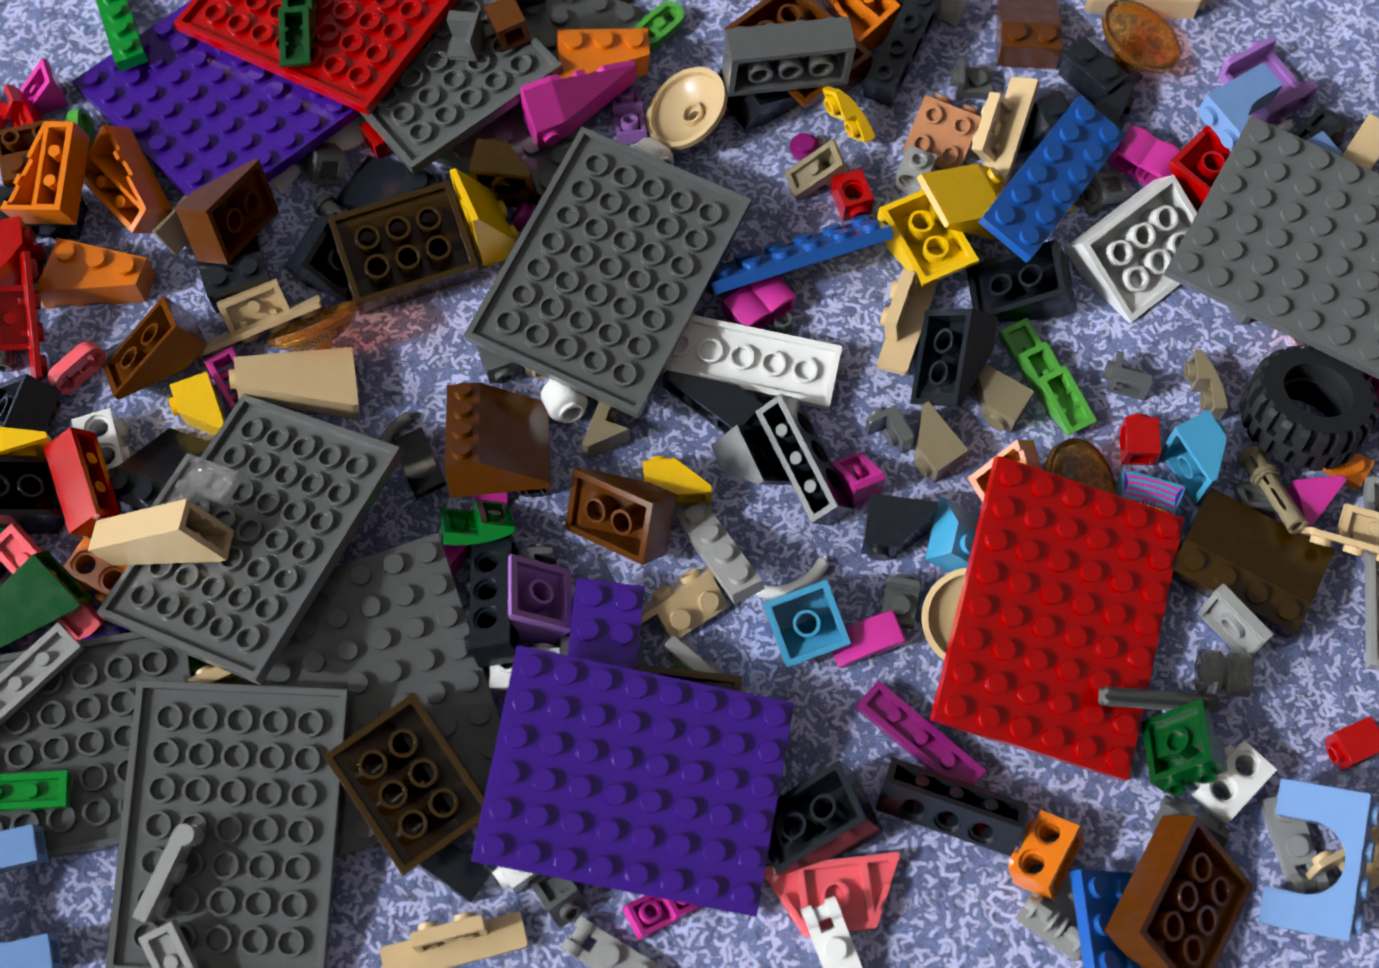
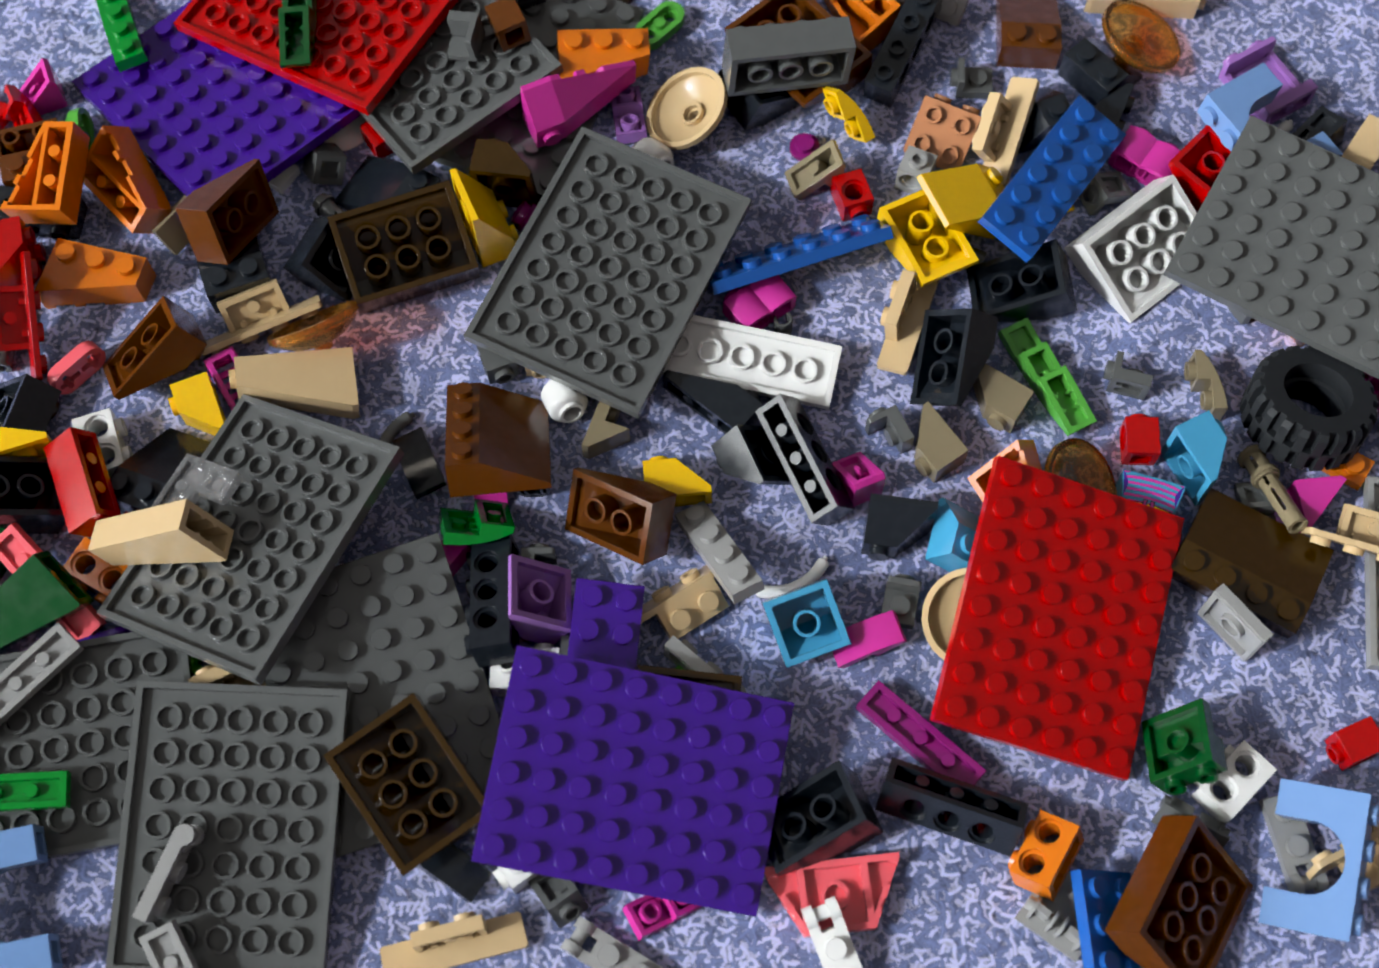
dark grey axle [1098,687,1220,713] -> none
clear smoke wheel [1194,649,1254,698] -> none

